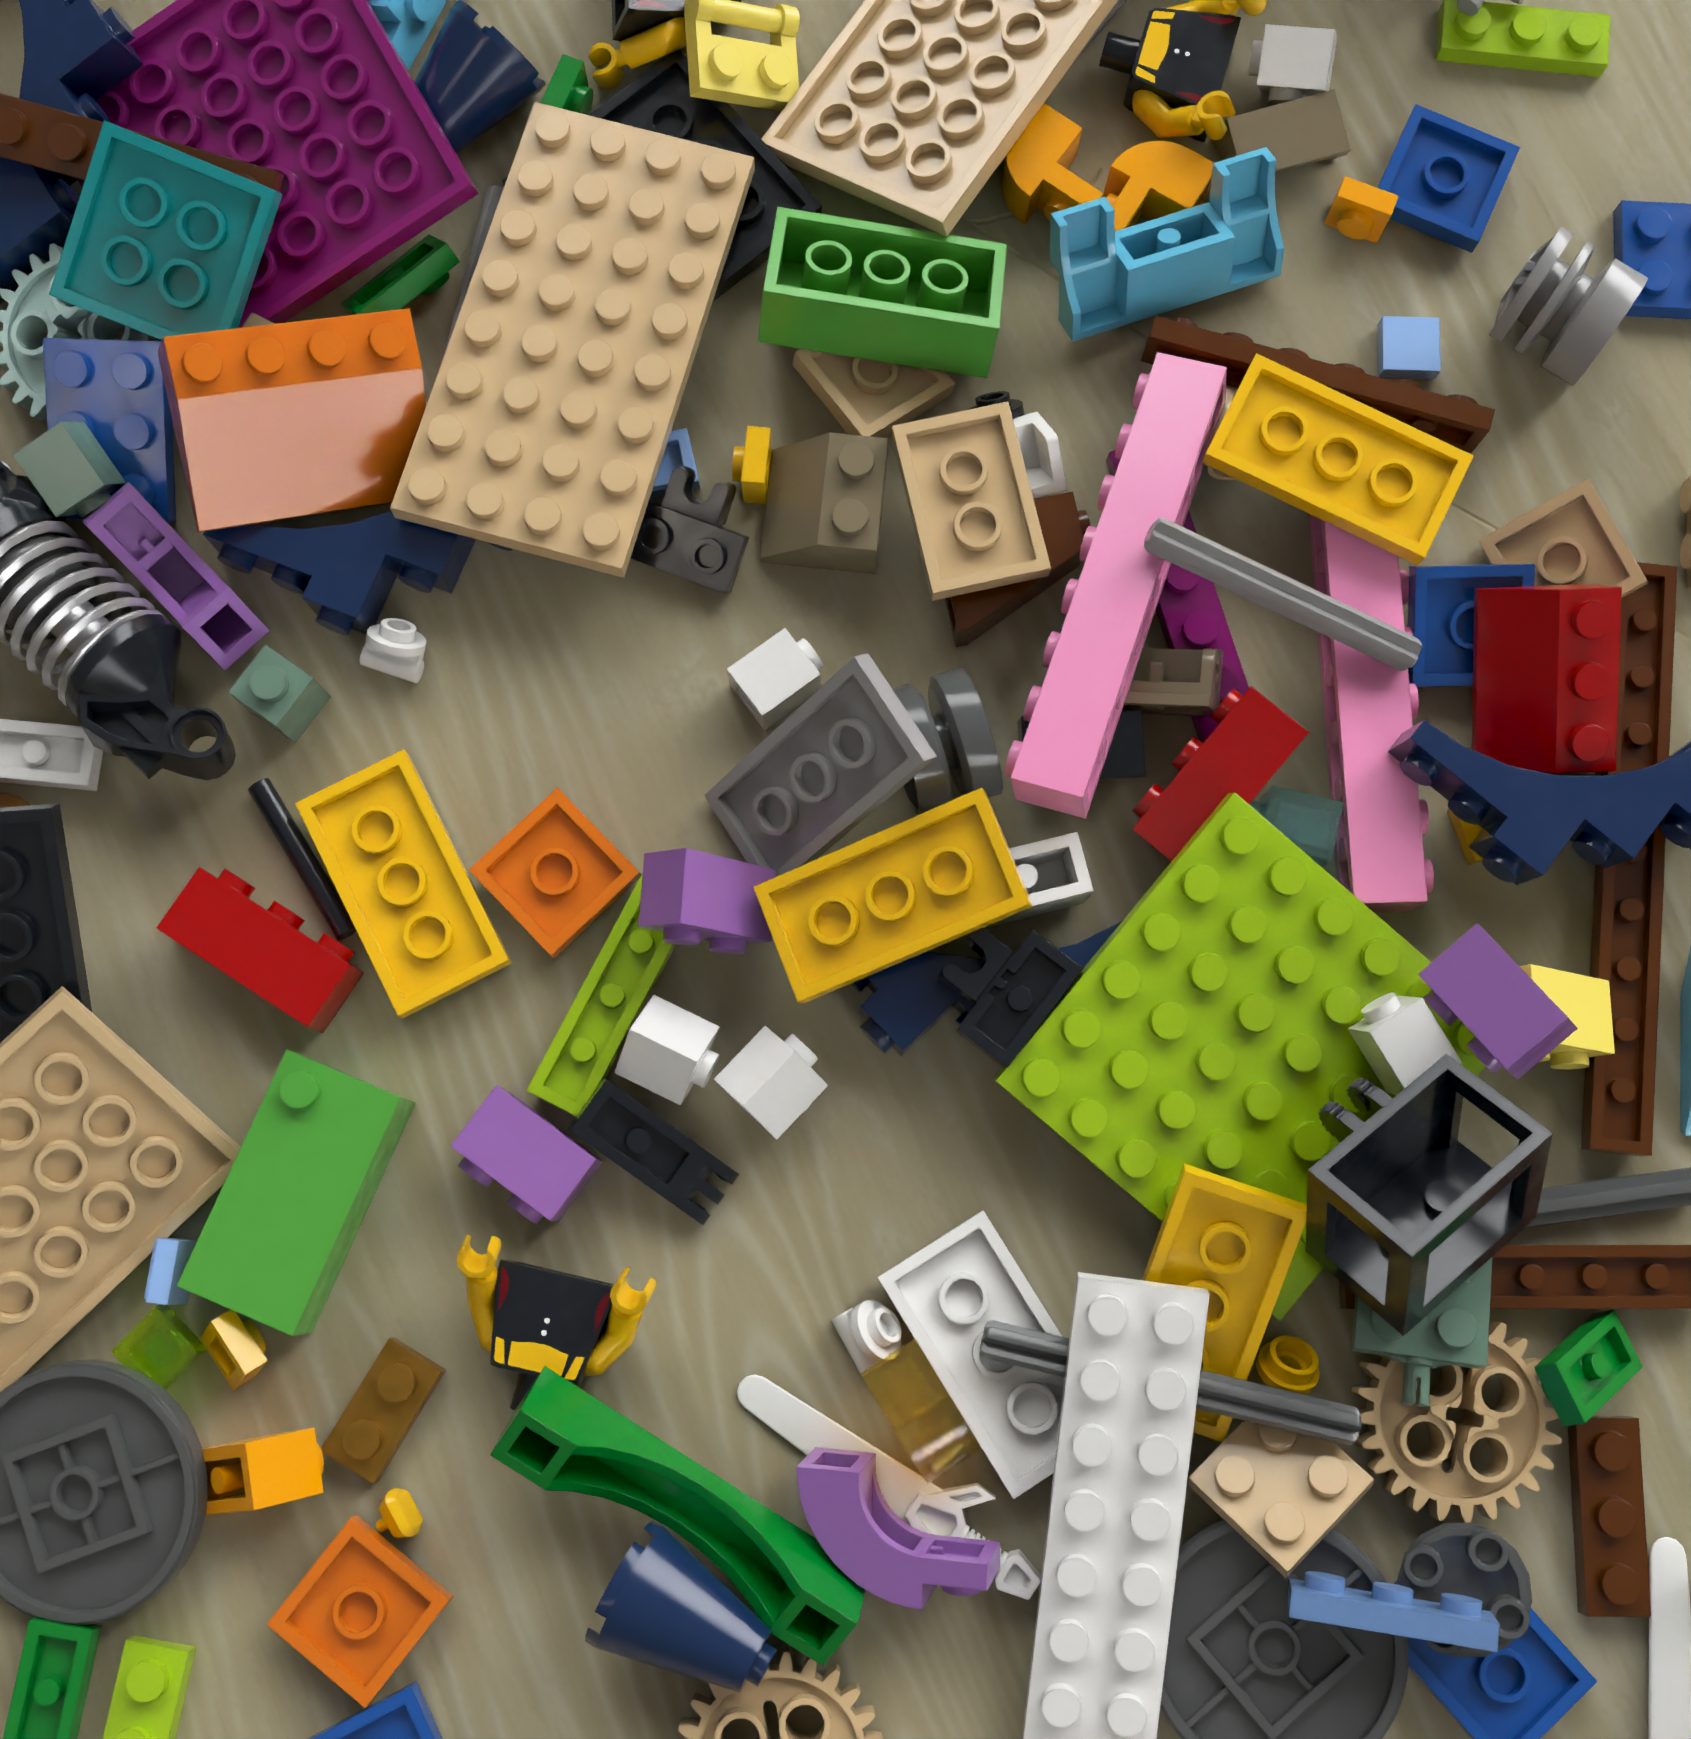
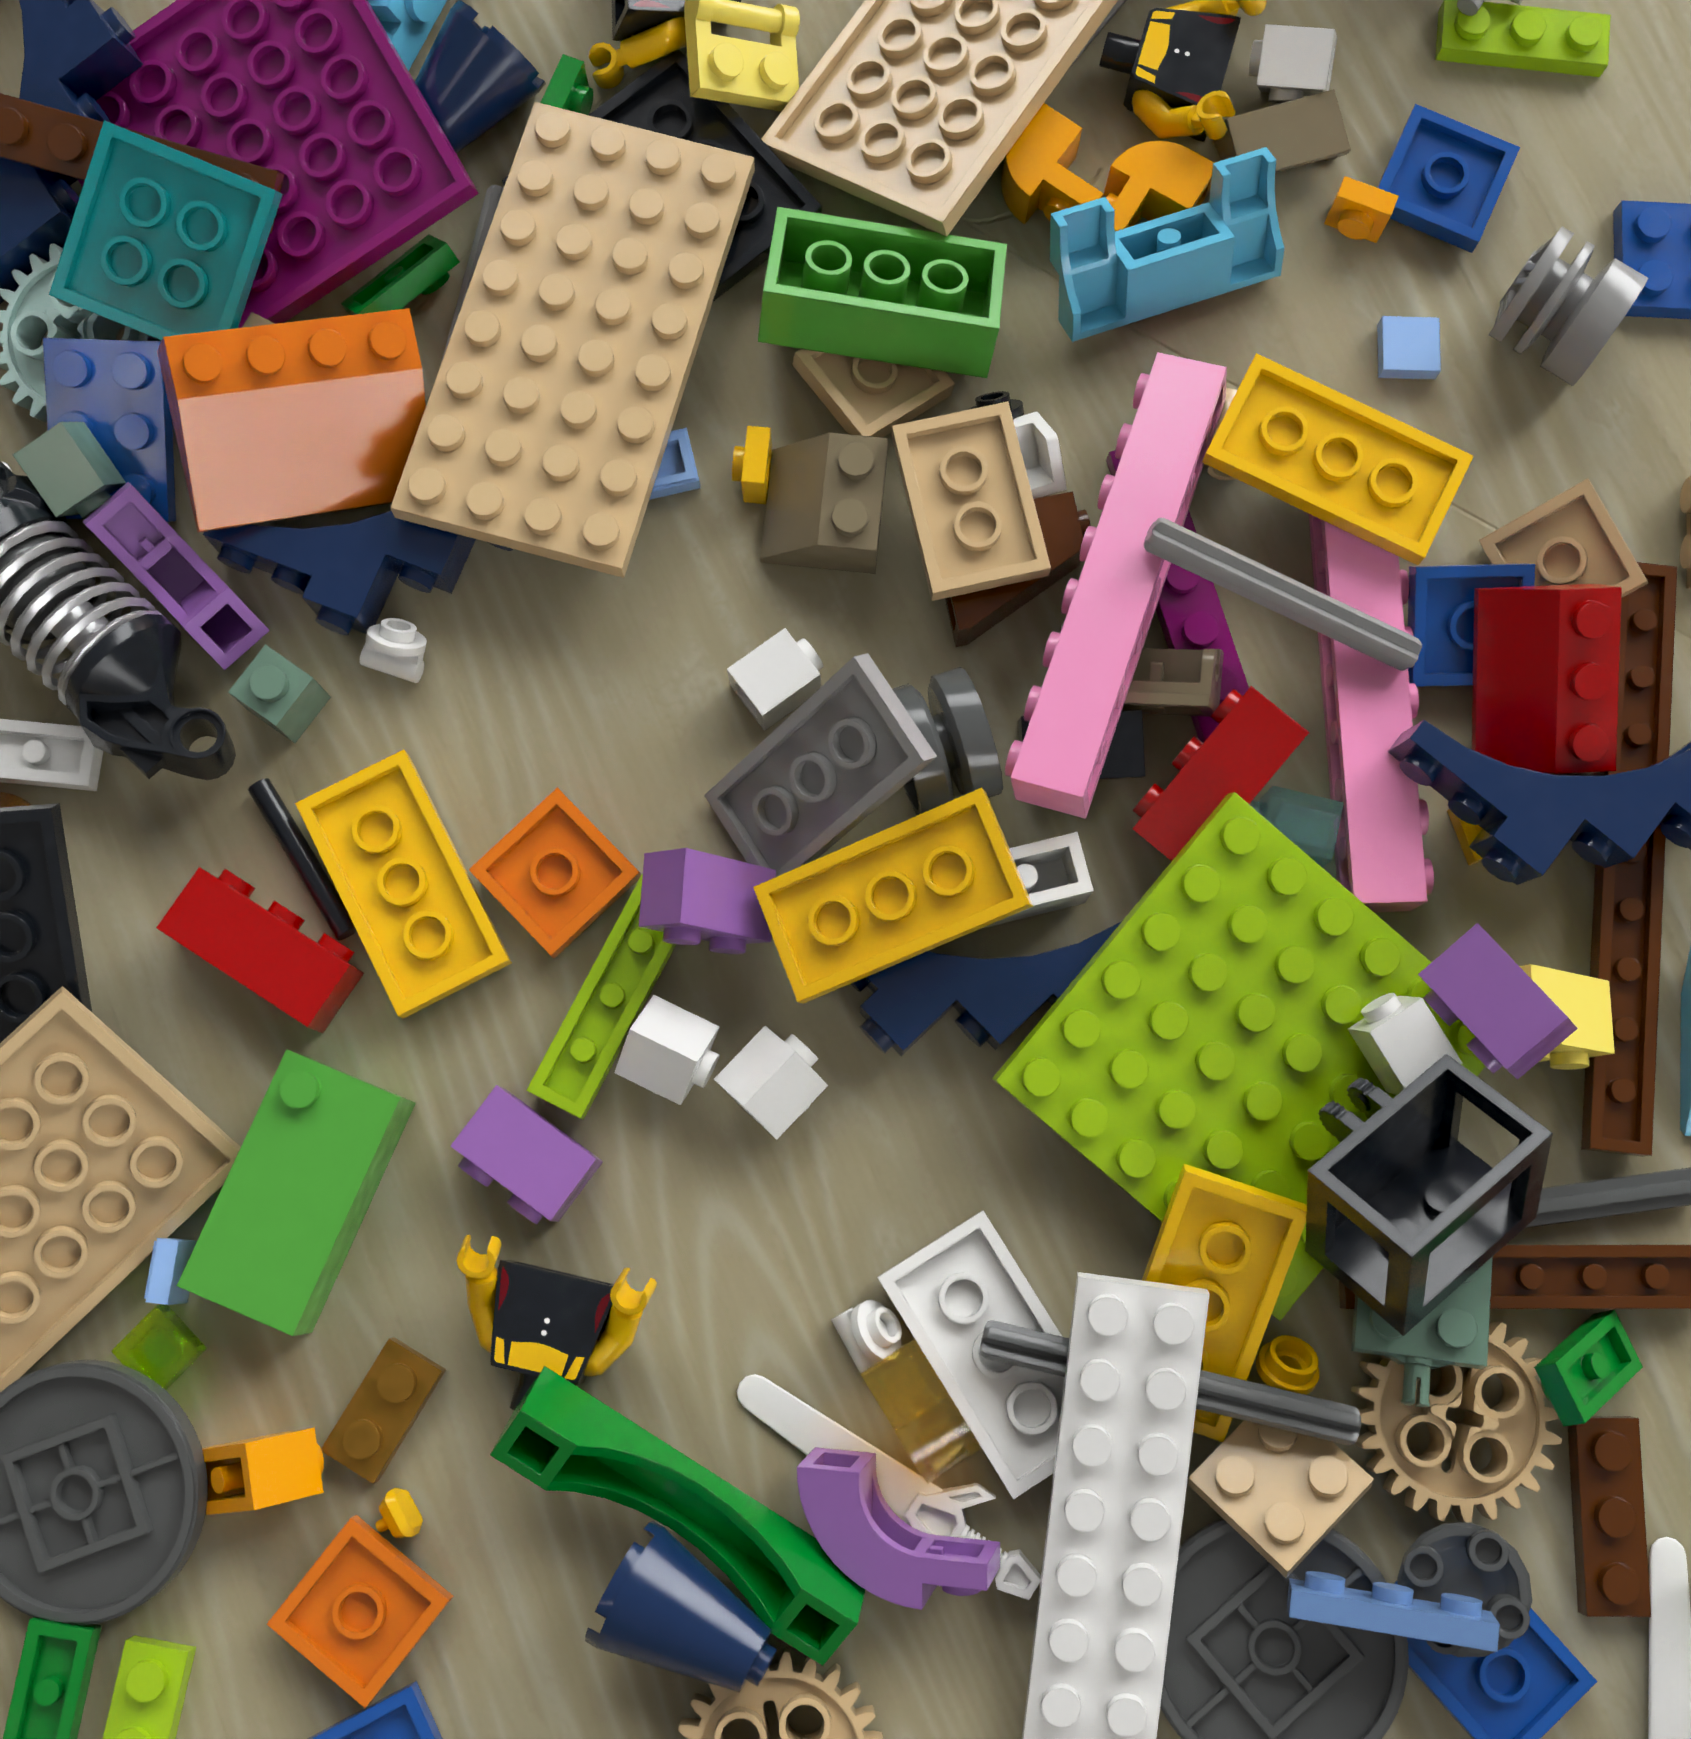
yellow plate [200,1309,268,1391] -> none
black hinge [567,1078,739,1225] -> none
black plate [631,465,749,594] -> none
black plate [938,928,1083,1068] -> none
reddish brown plate [1141,316,1495,453] -> none

